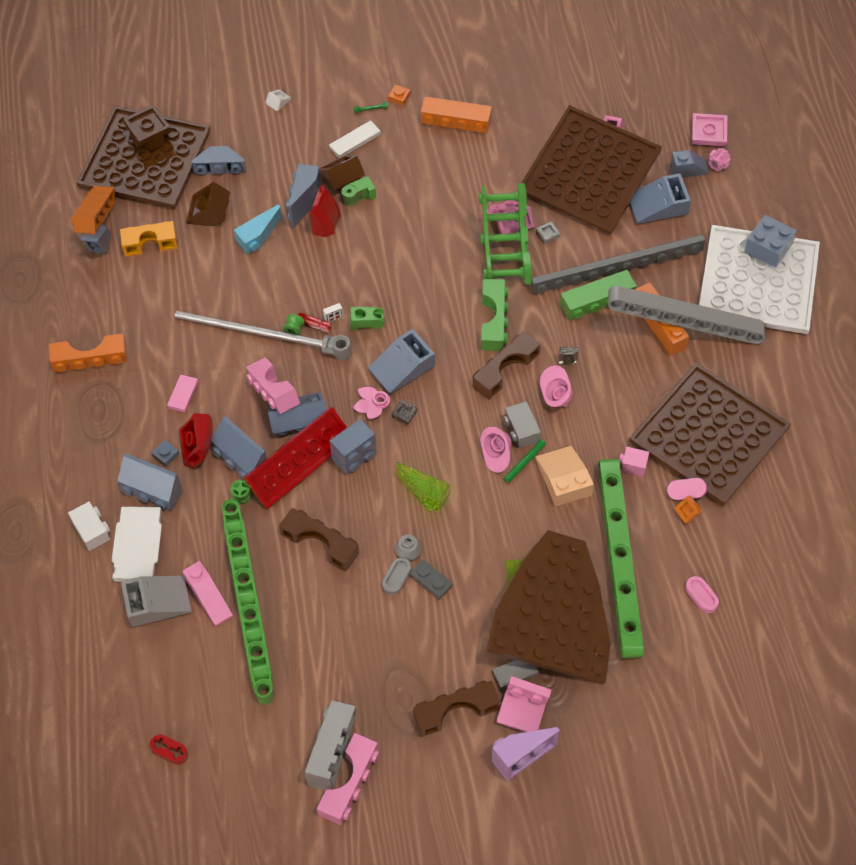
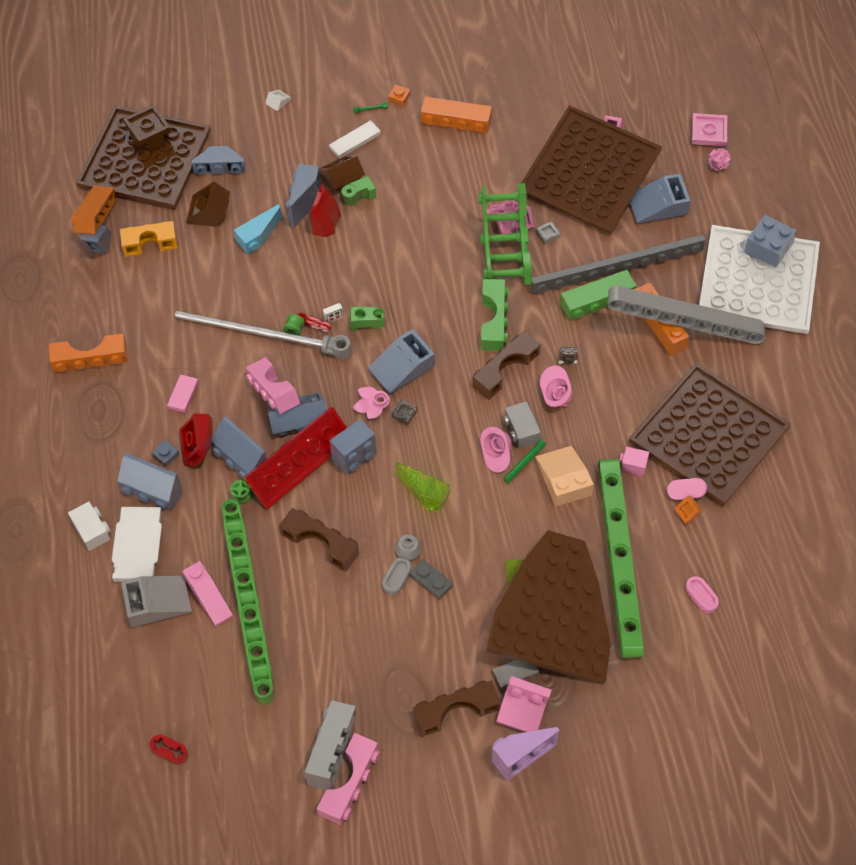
sand blue slope [670,150,708,178] -> none

